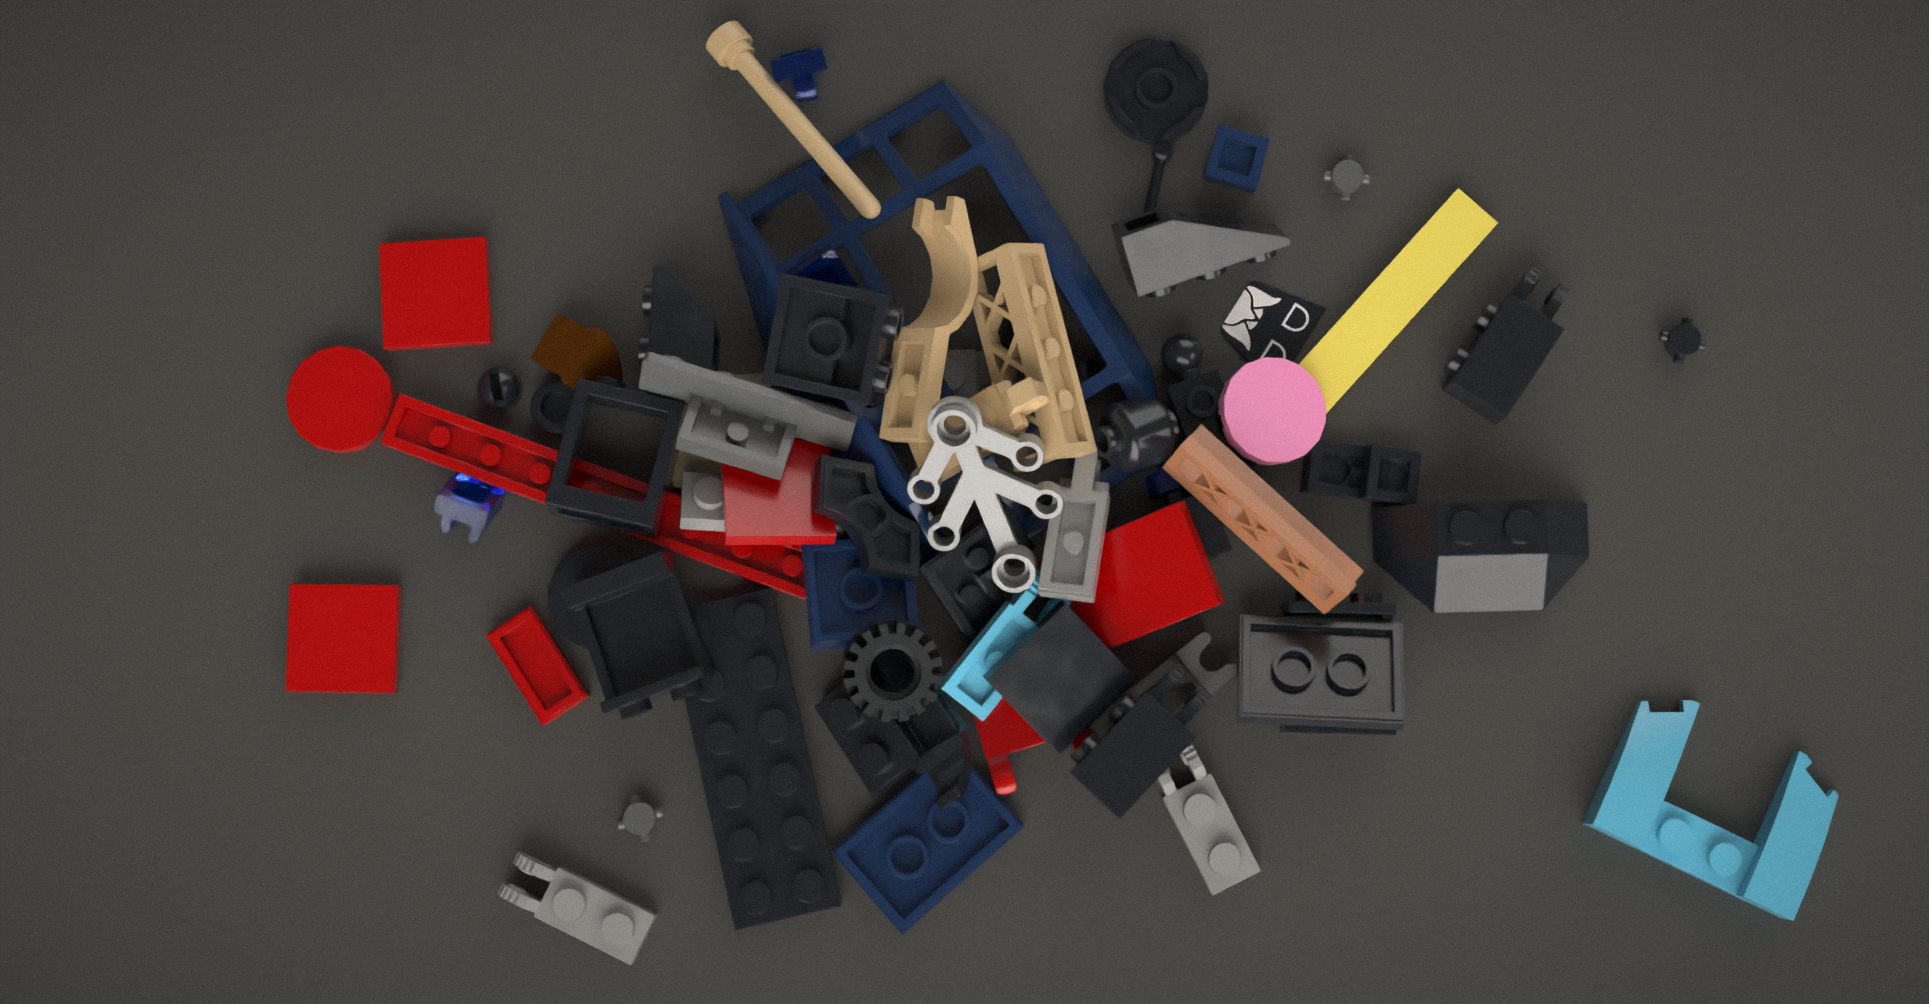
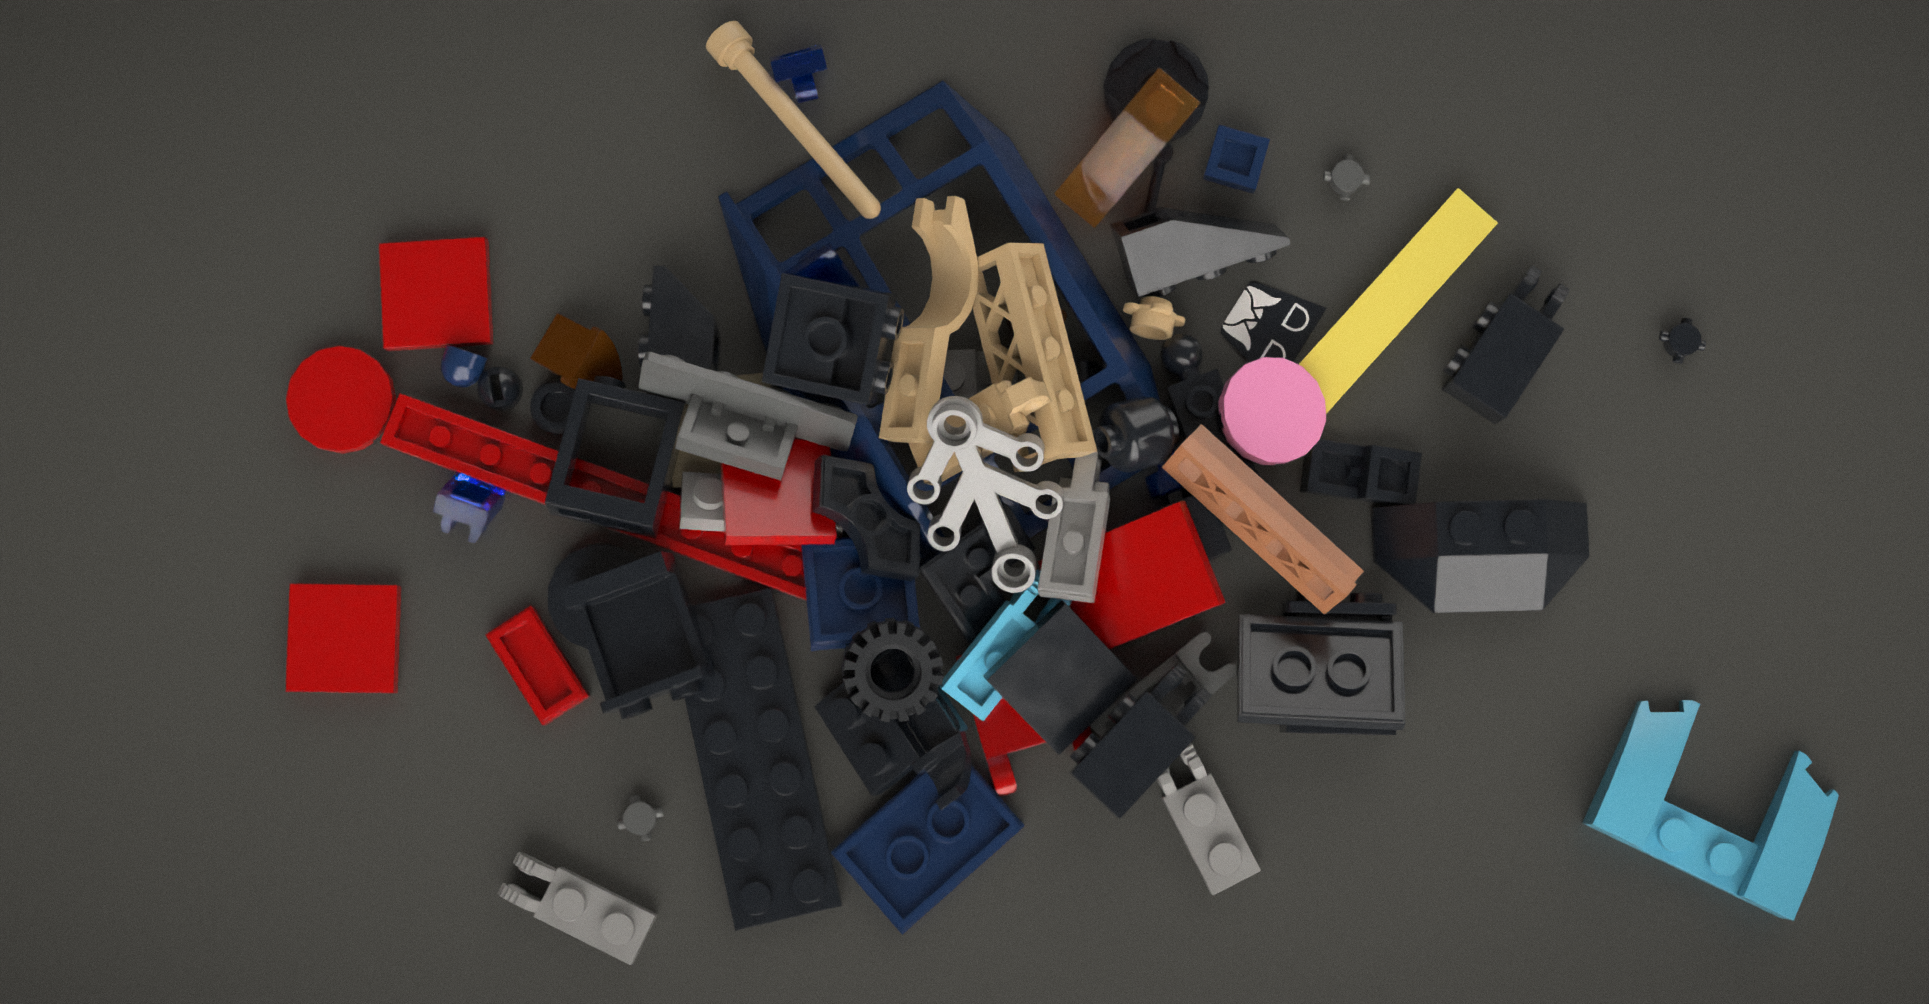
none -> dark blue hinge [441,345,488,387]
none -> clear orange slope [1054,68,1201,228]
none -> tan plate [1123,296,1185,340]

